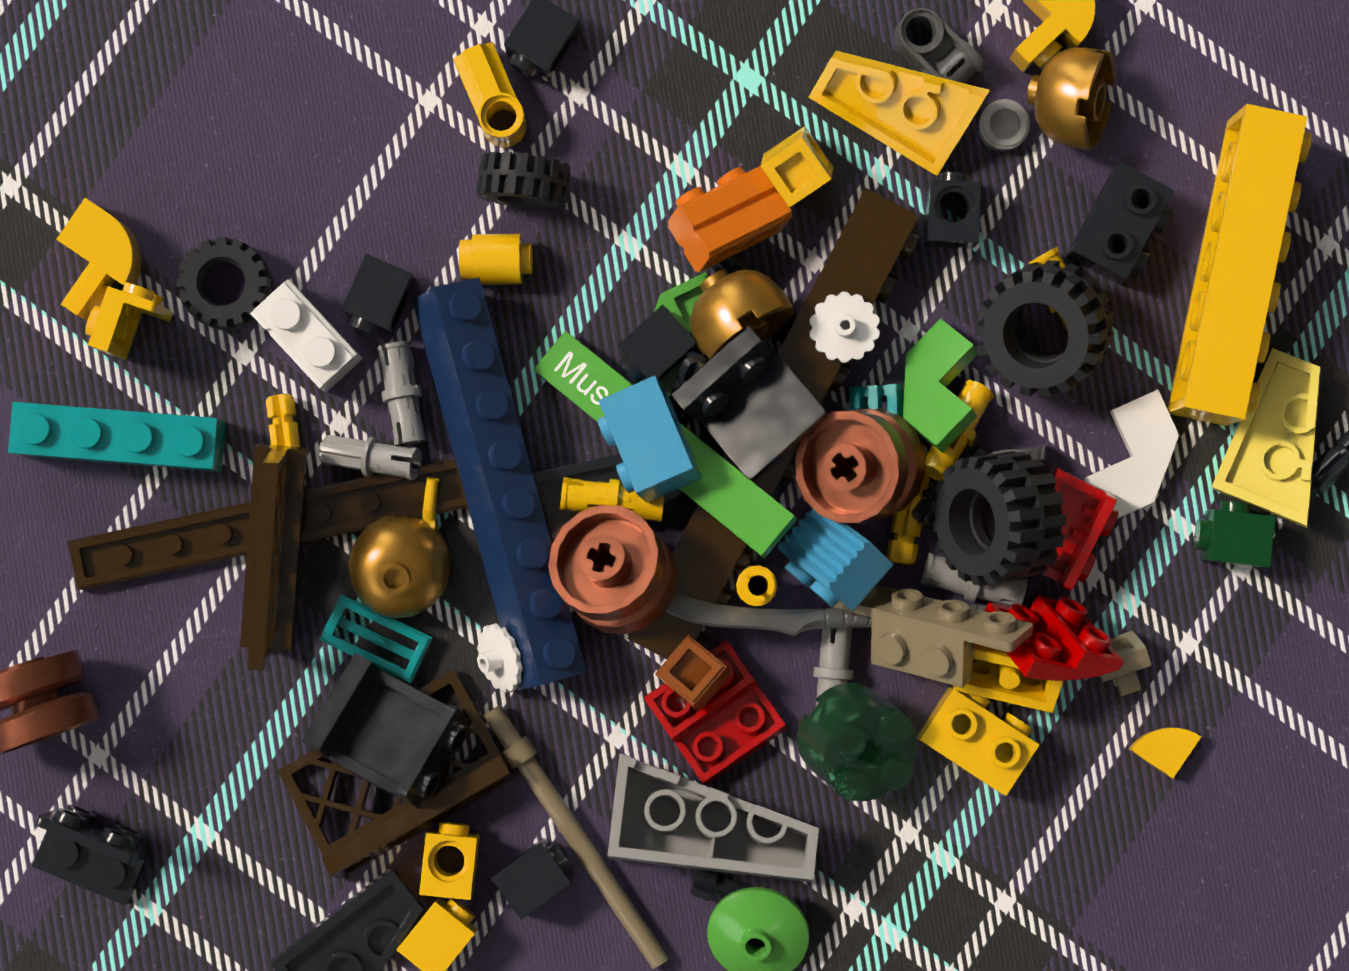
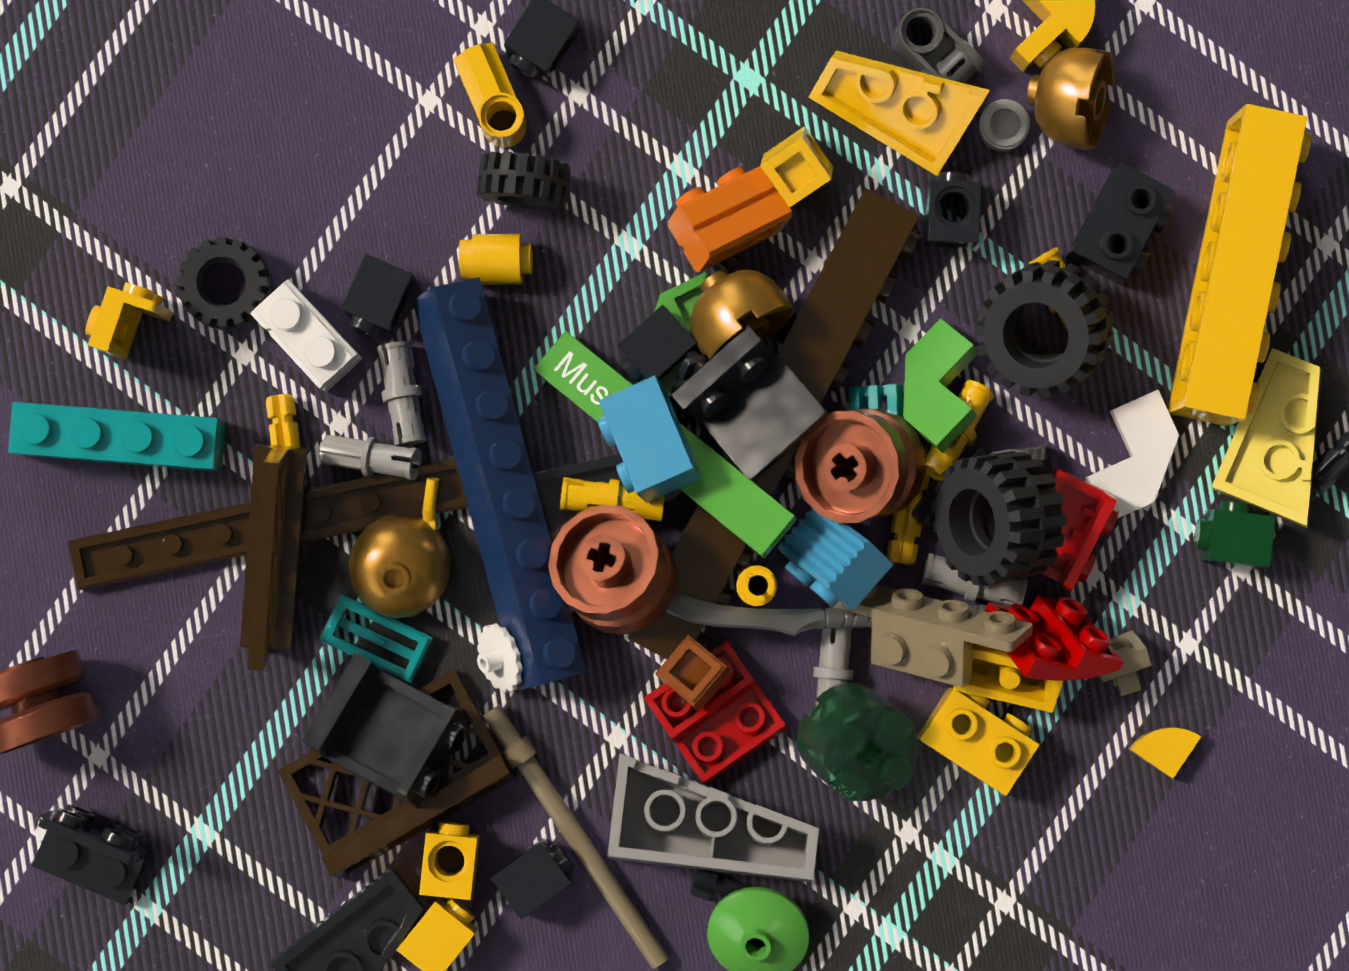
yellow brick [56,198,141,320] -> none
white piece [810,292,880,363] -> none

